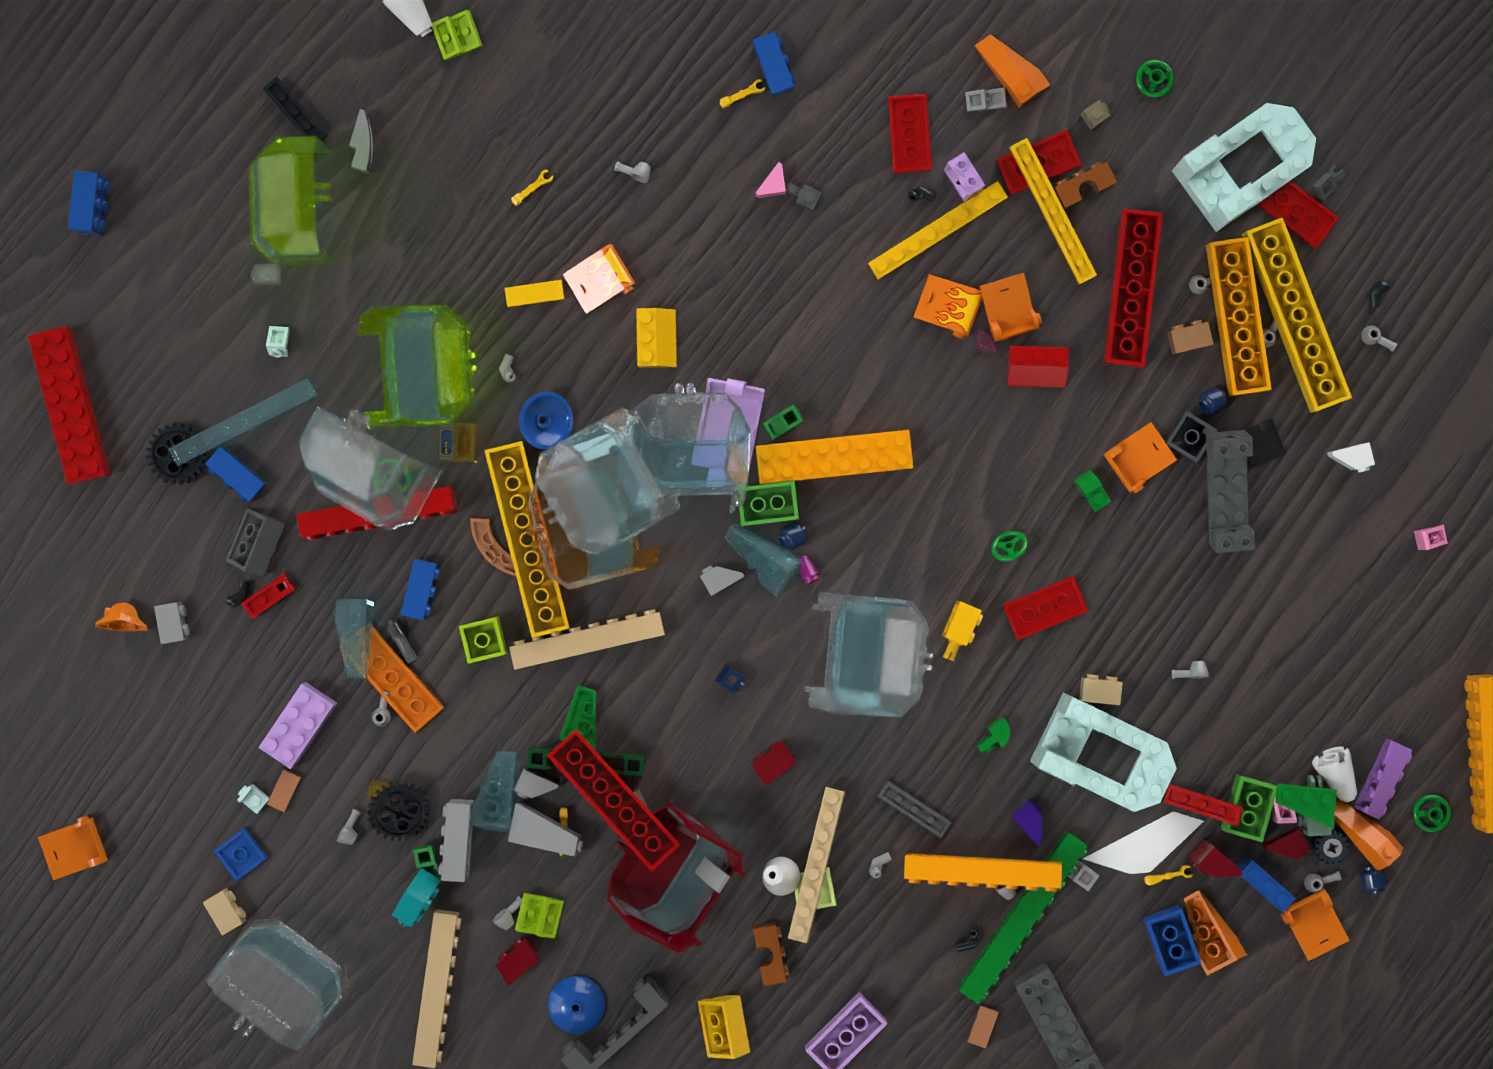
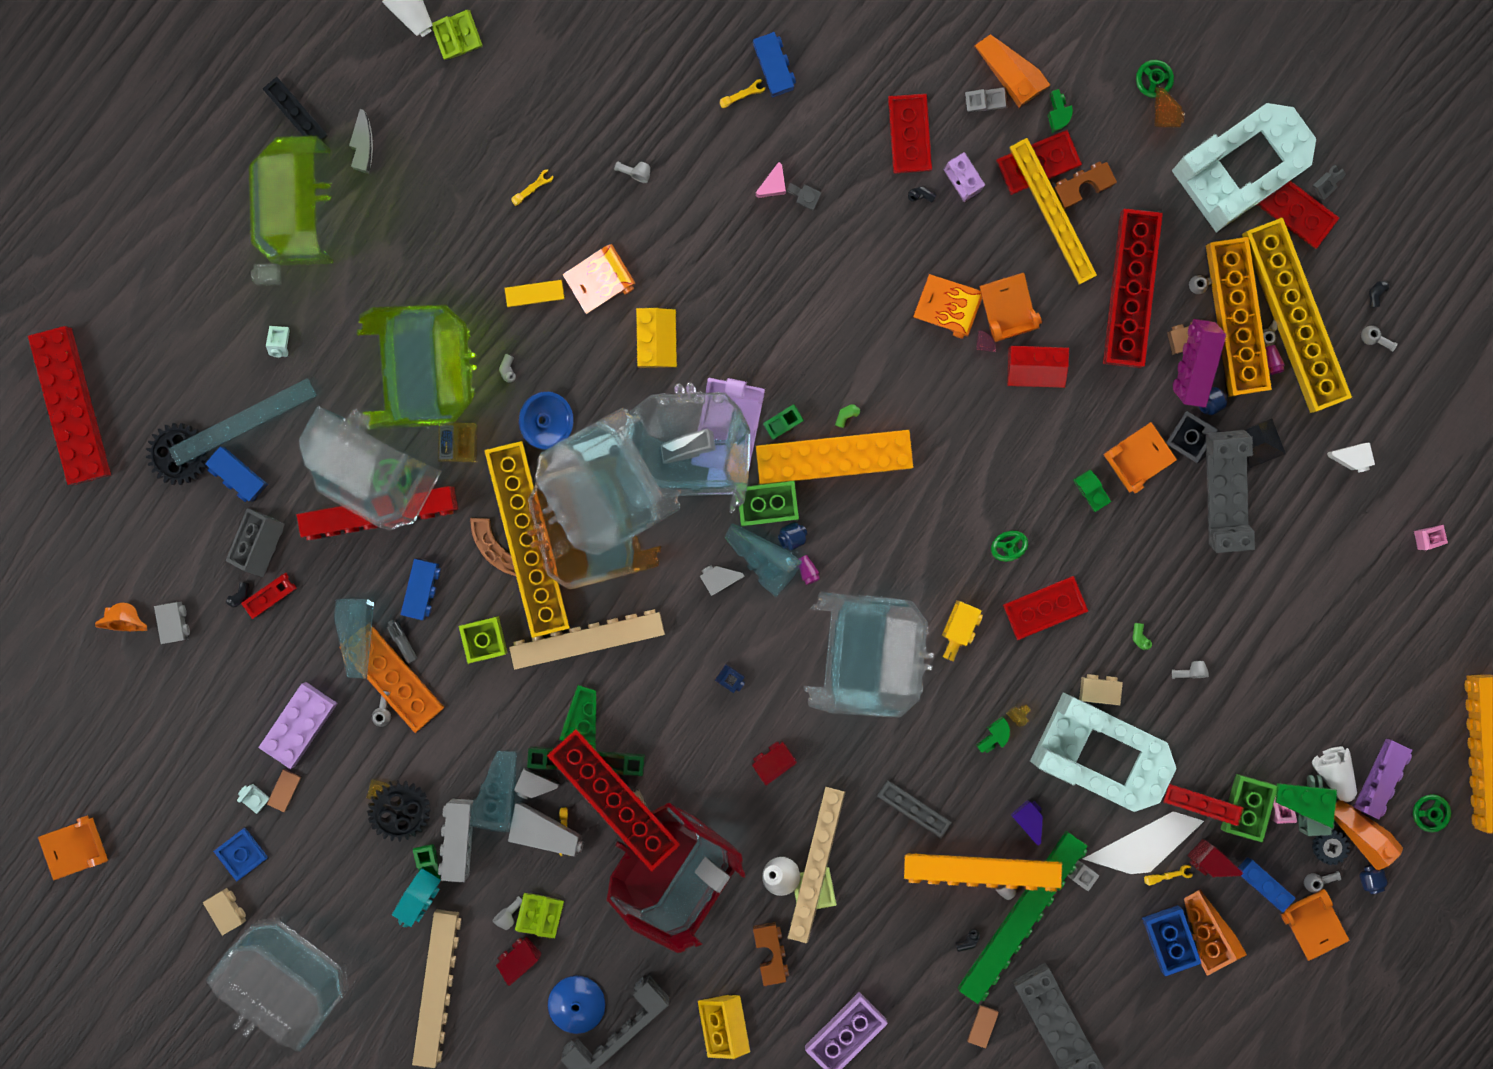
blue brick [68,171,110,236] -> none
light grey bar [336,809,361,845] -> none
yellow plate [868,181,1008,280] -> none
light grey arm [869,852,892,878] -> none
dark tan brick [1080,100,1110,130] -> none
dark red slope [1262,827,1310,859] -> none
none -> slope [661,429,716,464]
none -> bright green arm [835,405,860,428]
none -> clear yellow tile [1006,704,1031,727]
none -> green brick [1047,89,1073,134]
none -> bright green arm [1133,623,1152,650]
none -> clear orange slope [1155,87,1185,127]
none -> magenta brick [1173,319,1226,407]
none -> magenta cone [1265,345,1285,375]

